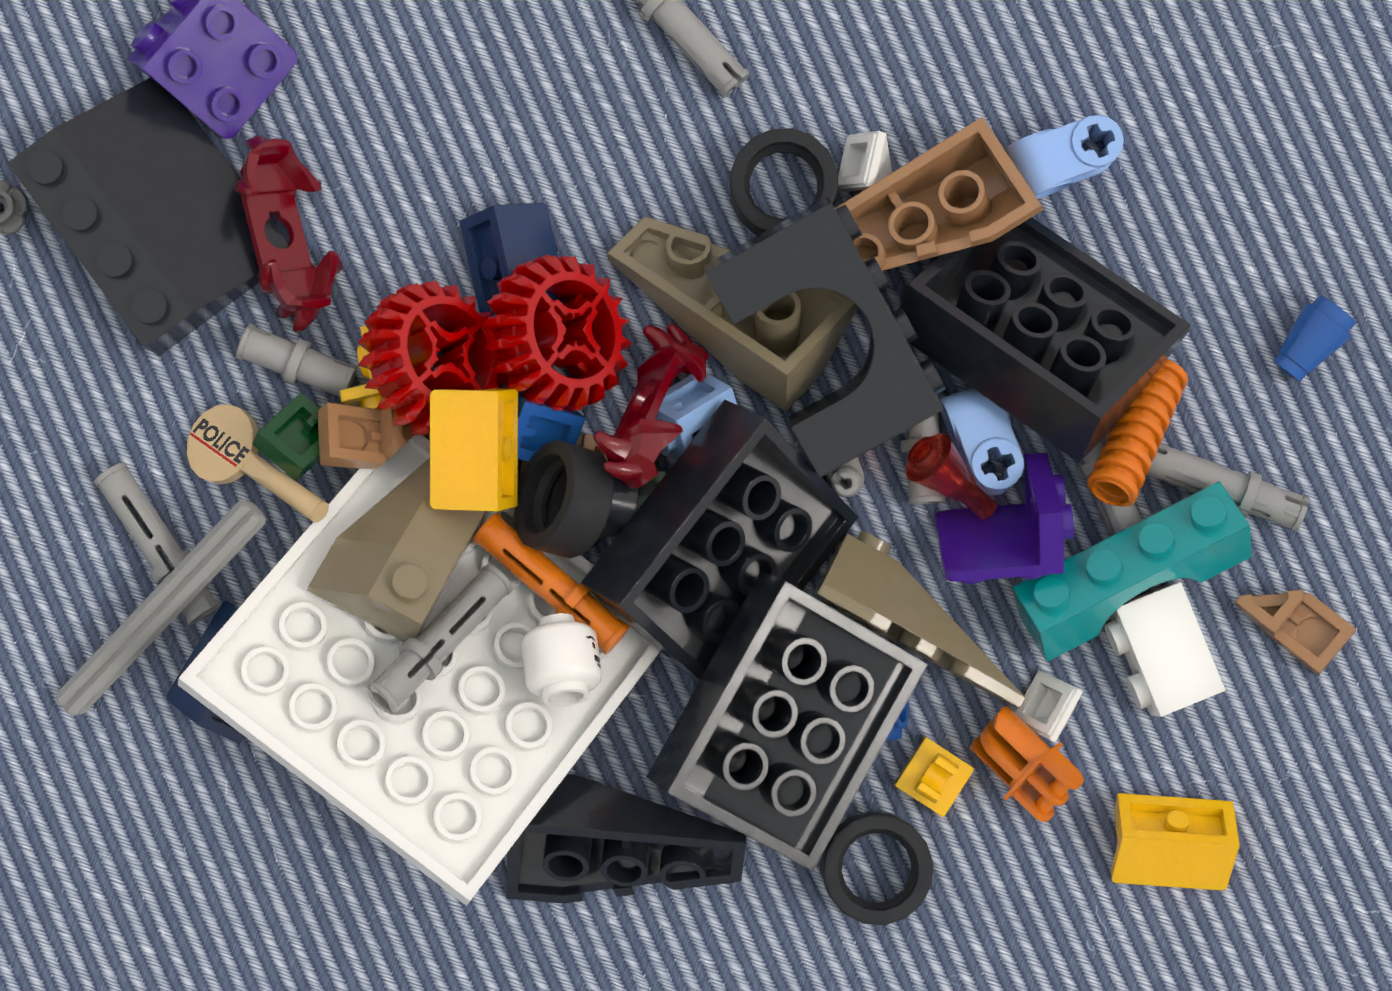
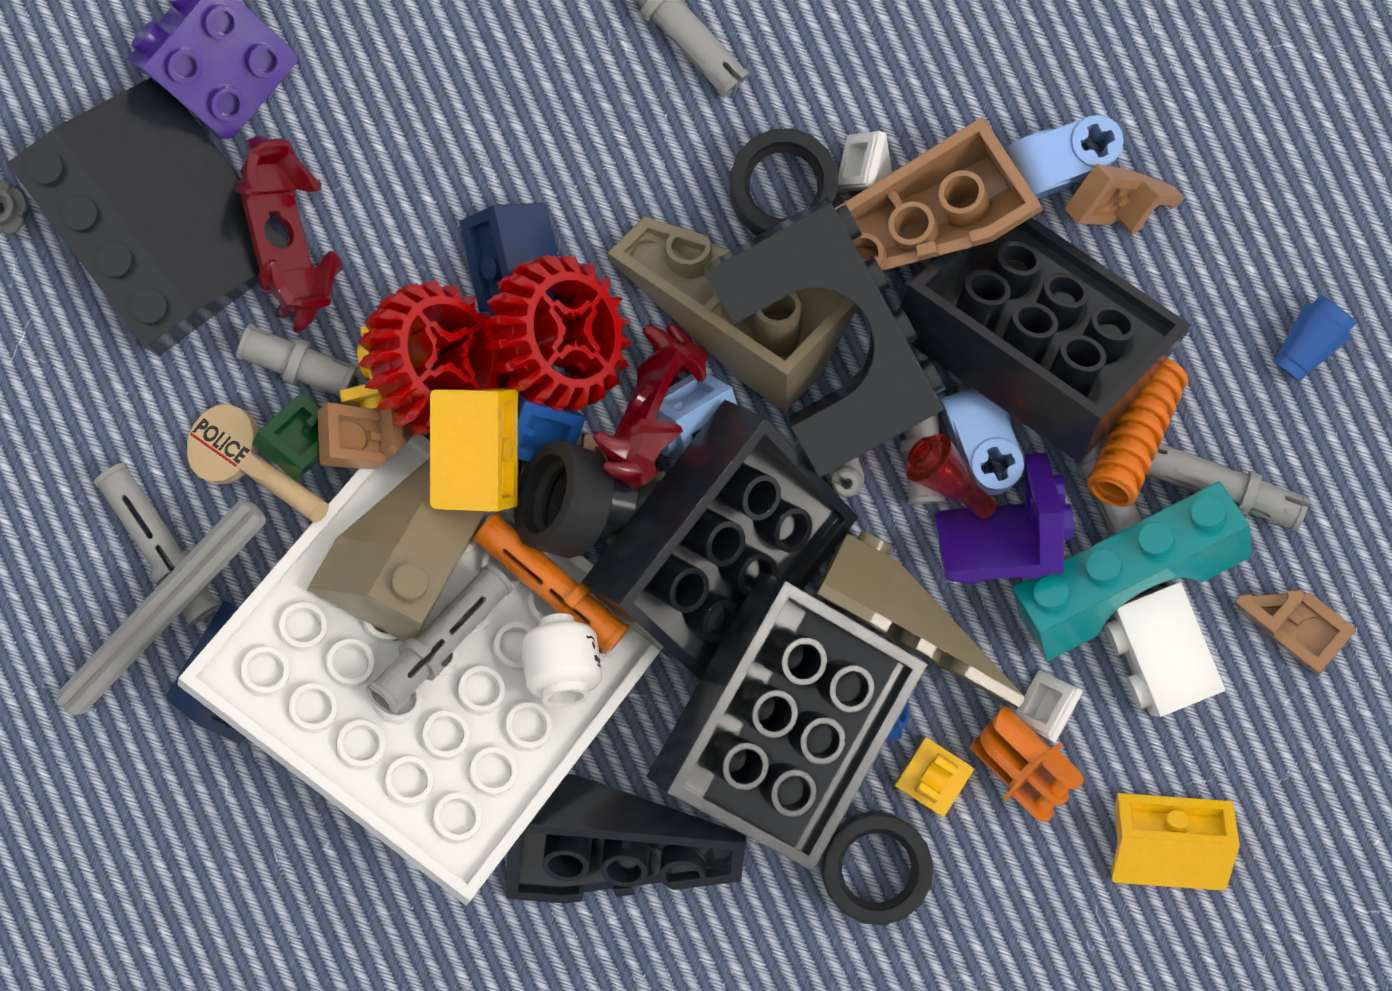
none -> medium nougat slope [1064,164,1185,236]

